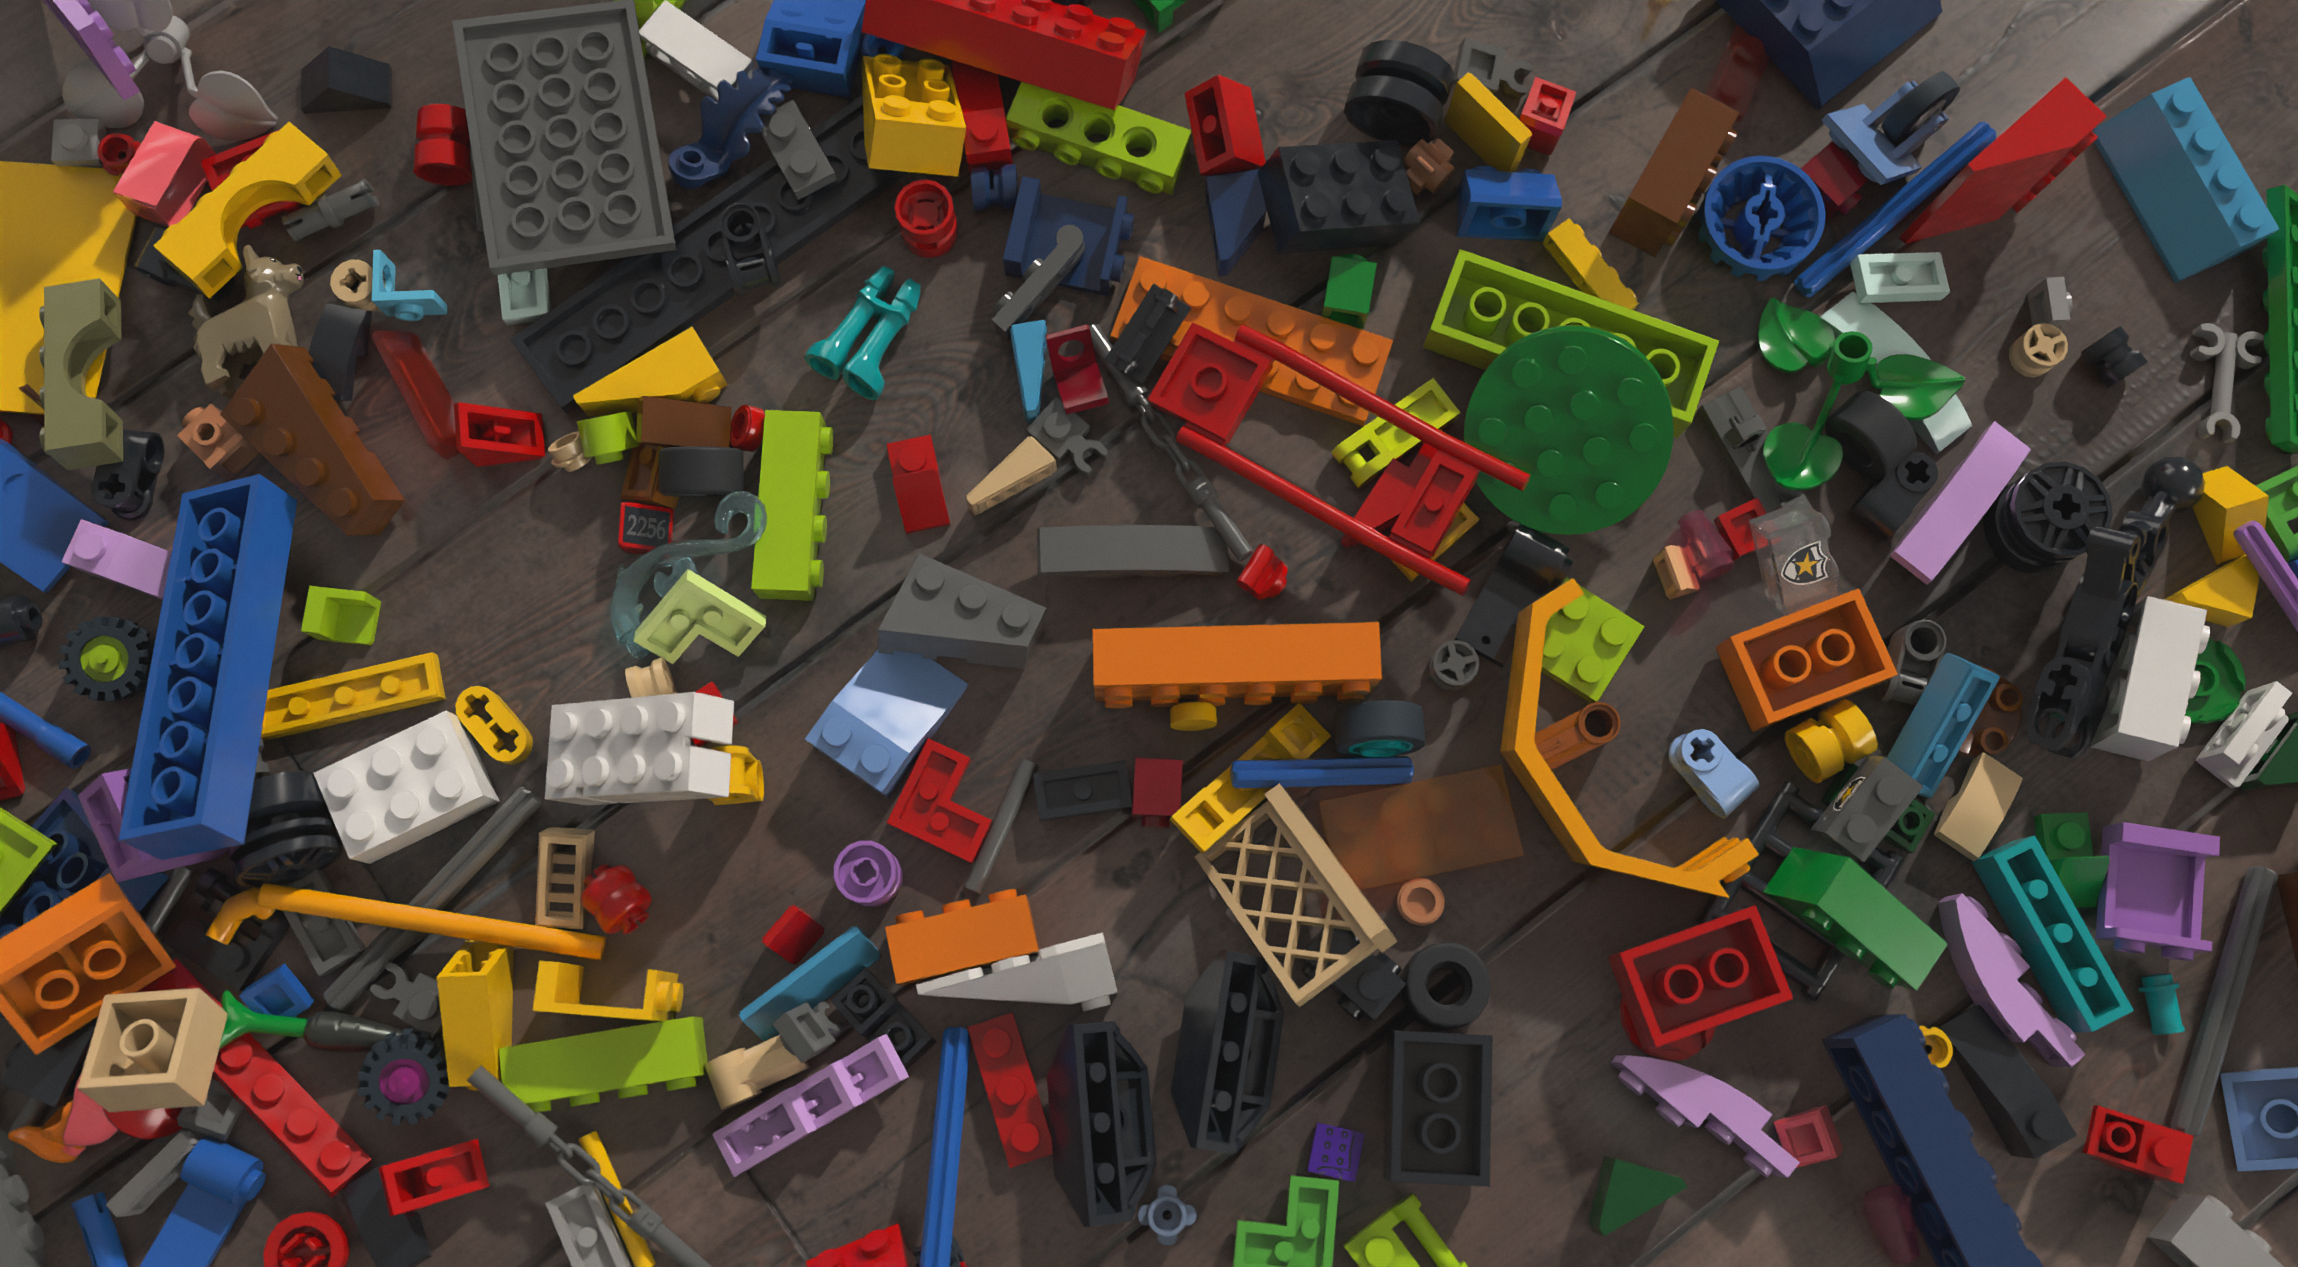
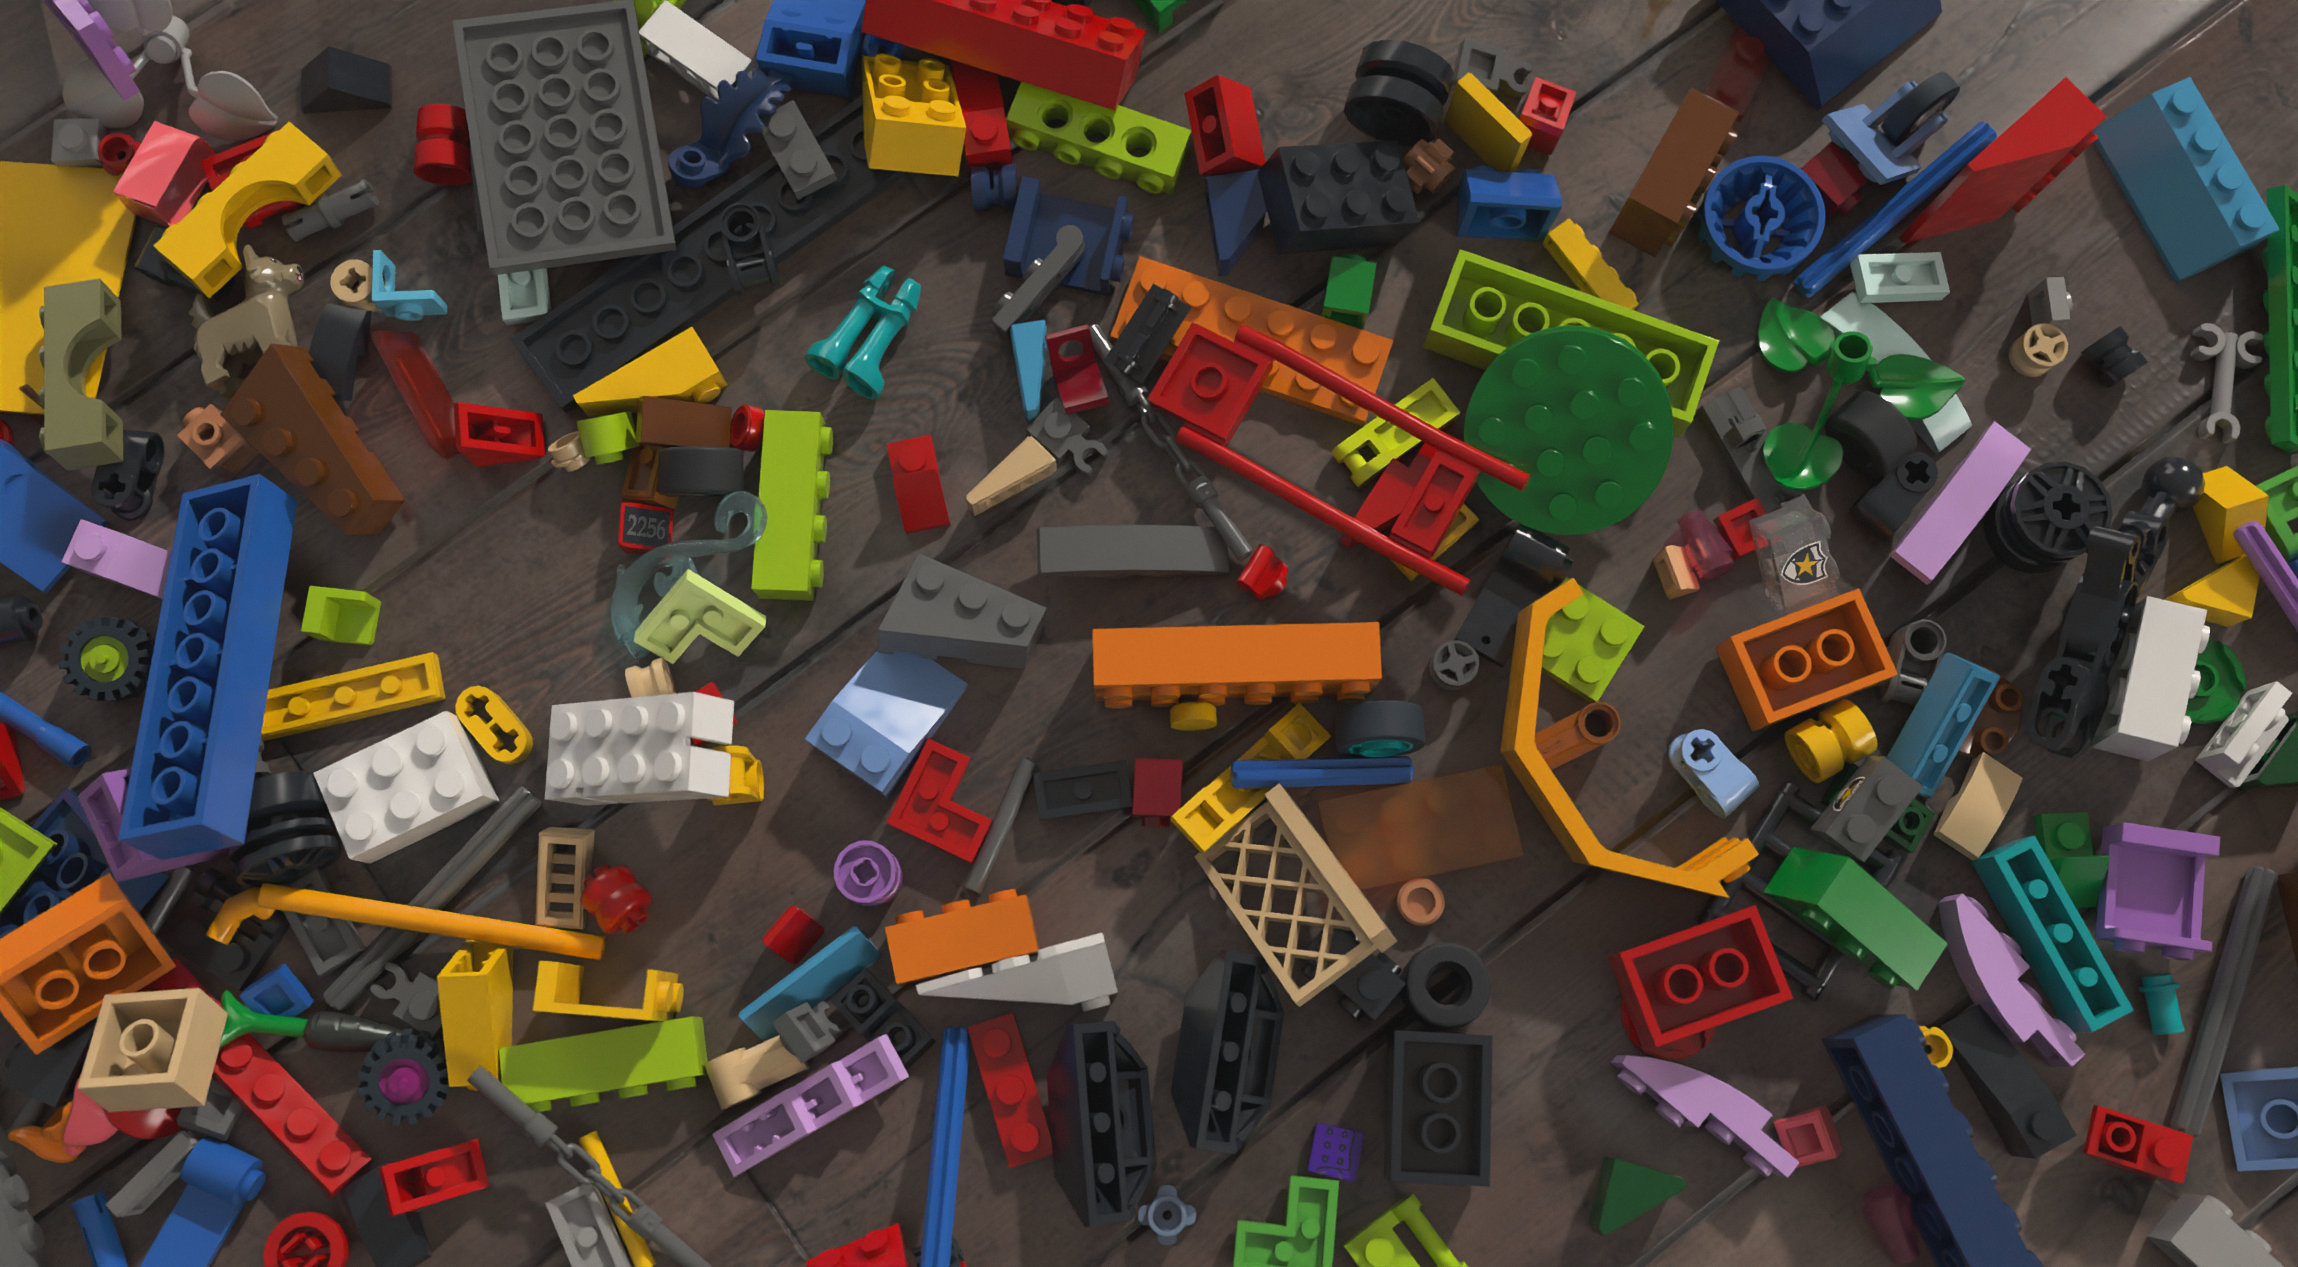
red wheel [895,179,958,258] -> none

